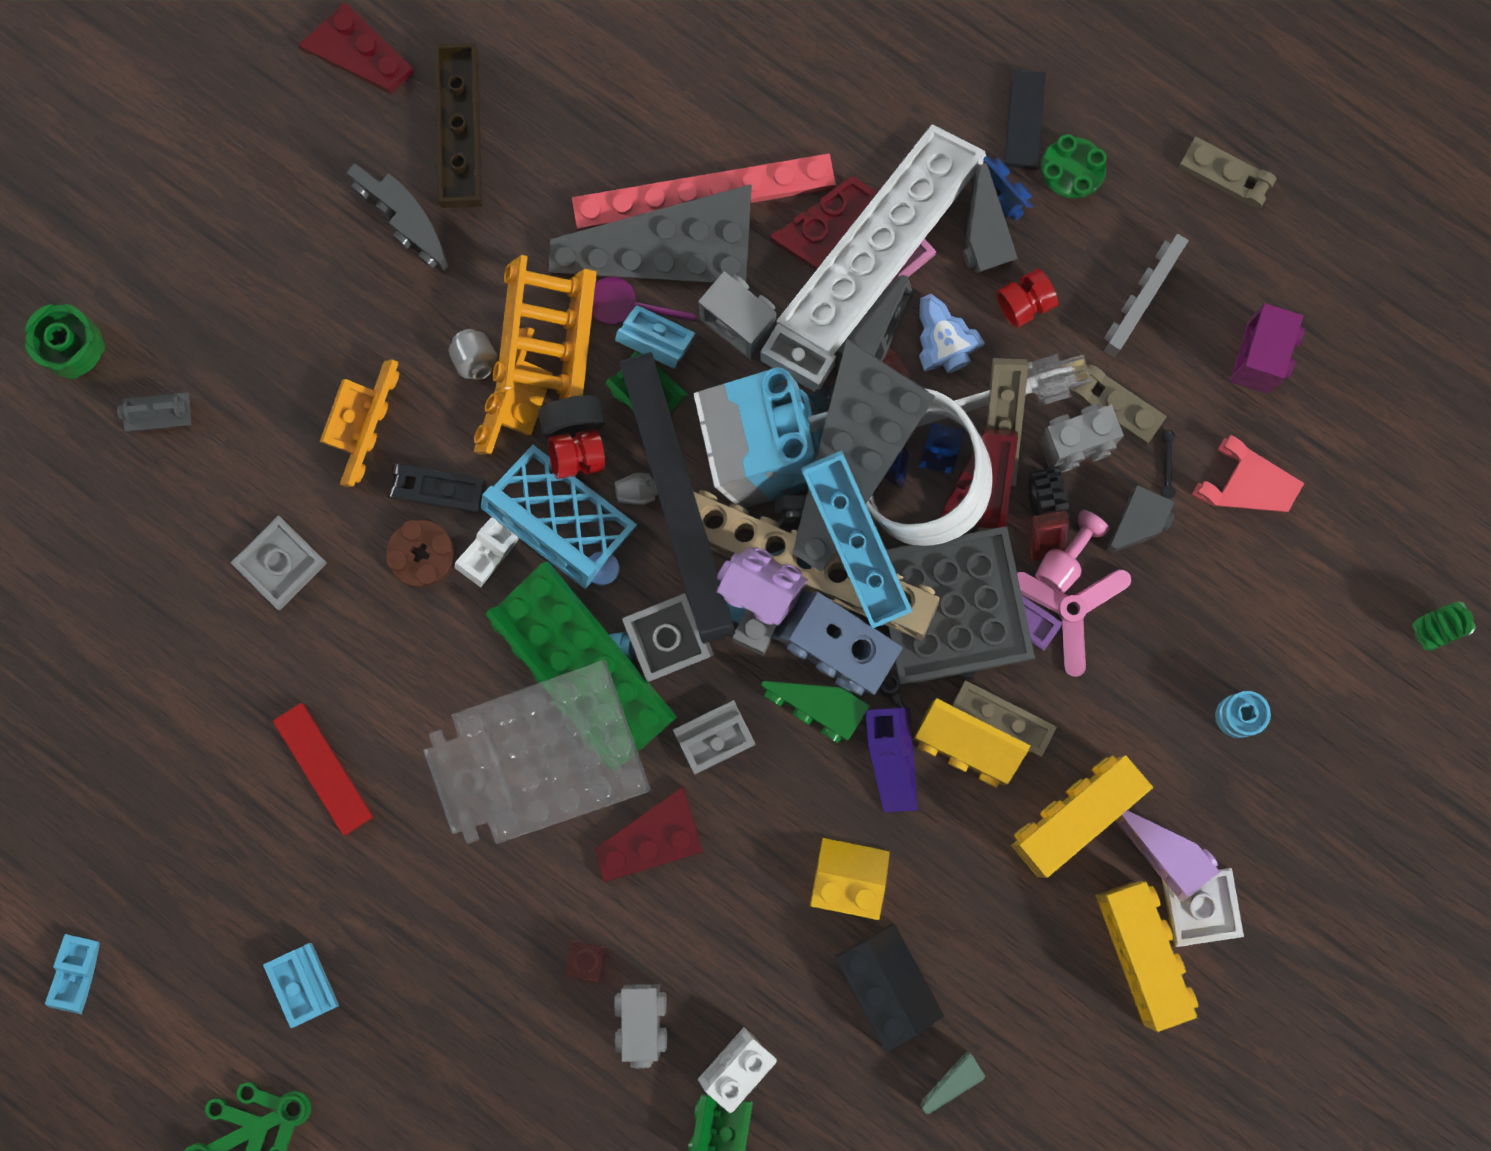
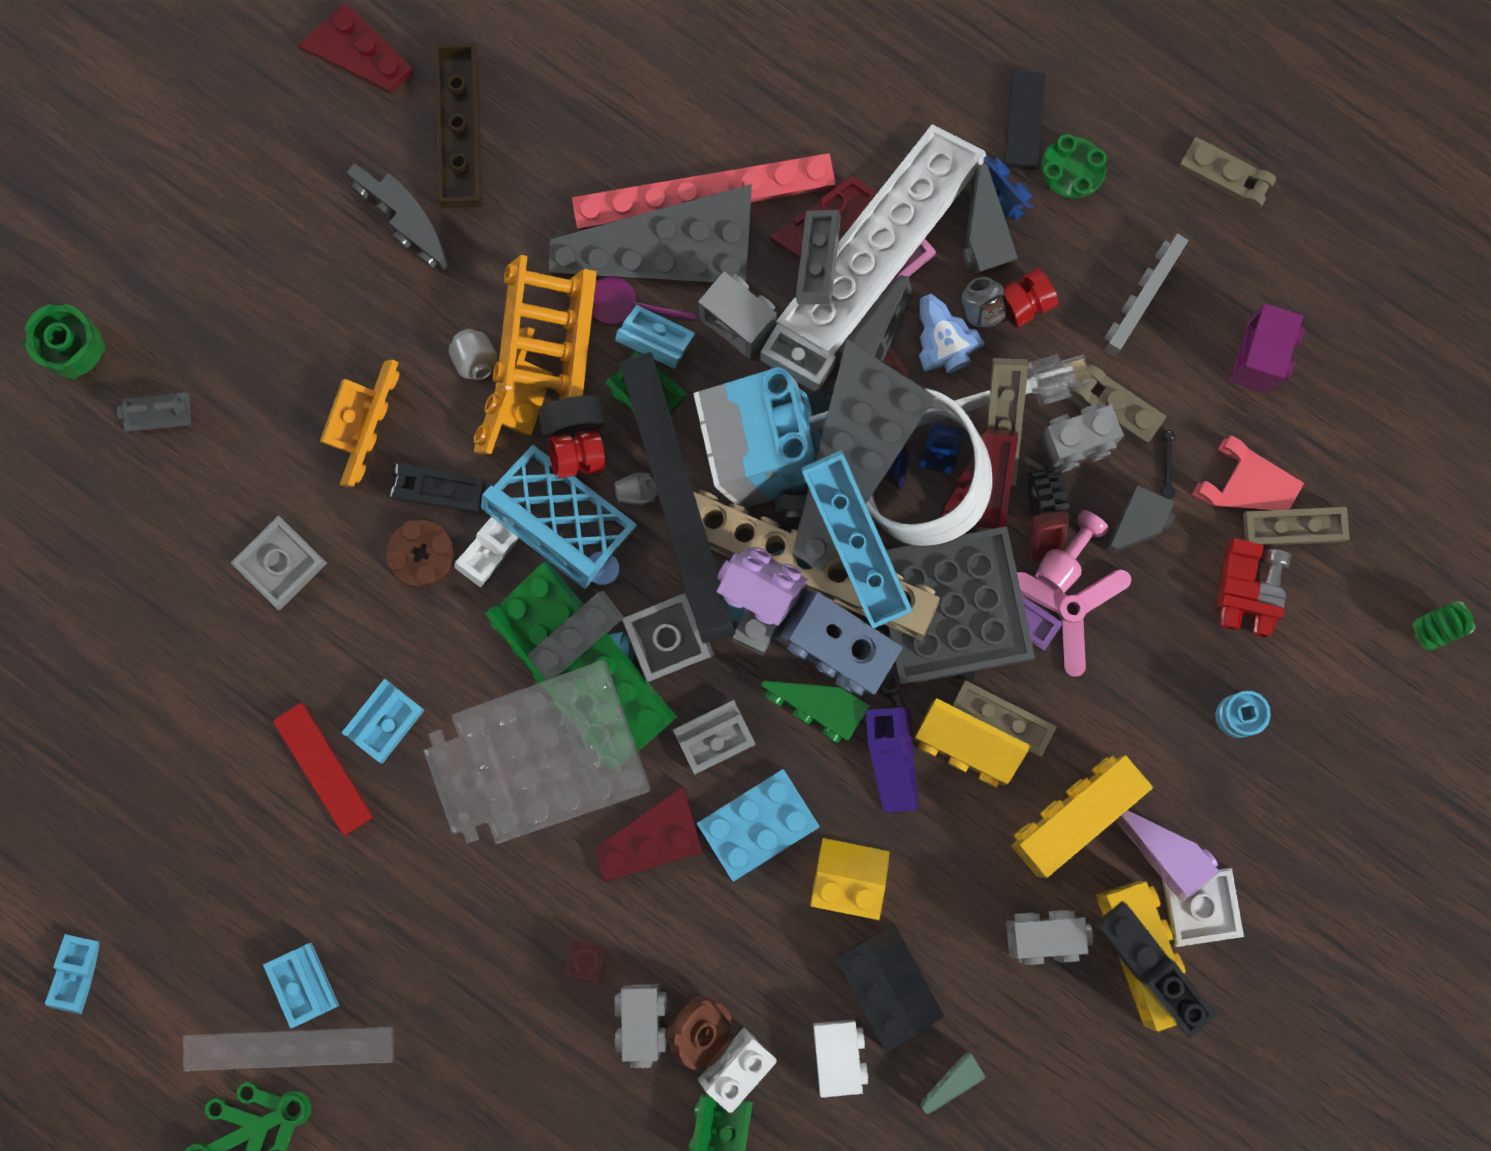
none -> clear tile [183,1026,394,1071]
none -> medium azure plate [342,679,425,764]
none -> dark grey plate [527,591,624,682]
none -> copper plate [666,996,732,1070]
none -> medium azure plate [697,769,820,882]
none -> dark grey plate [795,210,841,304]
none -> white brick [813,1019,868,1098]
none -> dark grey head [962,277,1008,329]
none -> light grey brick [1006,910,1093,965]
none -> black slope [1095,901,1217,1039]
none -> red hips [1215,538,1291,638]
none -> dark tan plate [1243,507,1350,546]

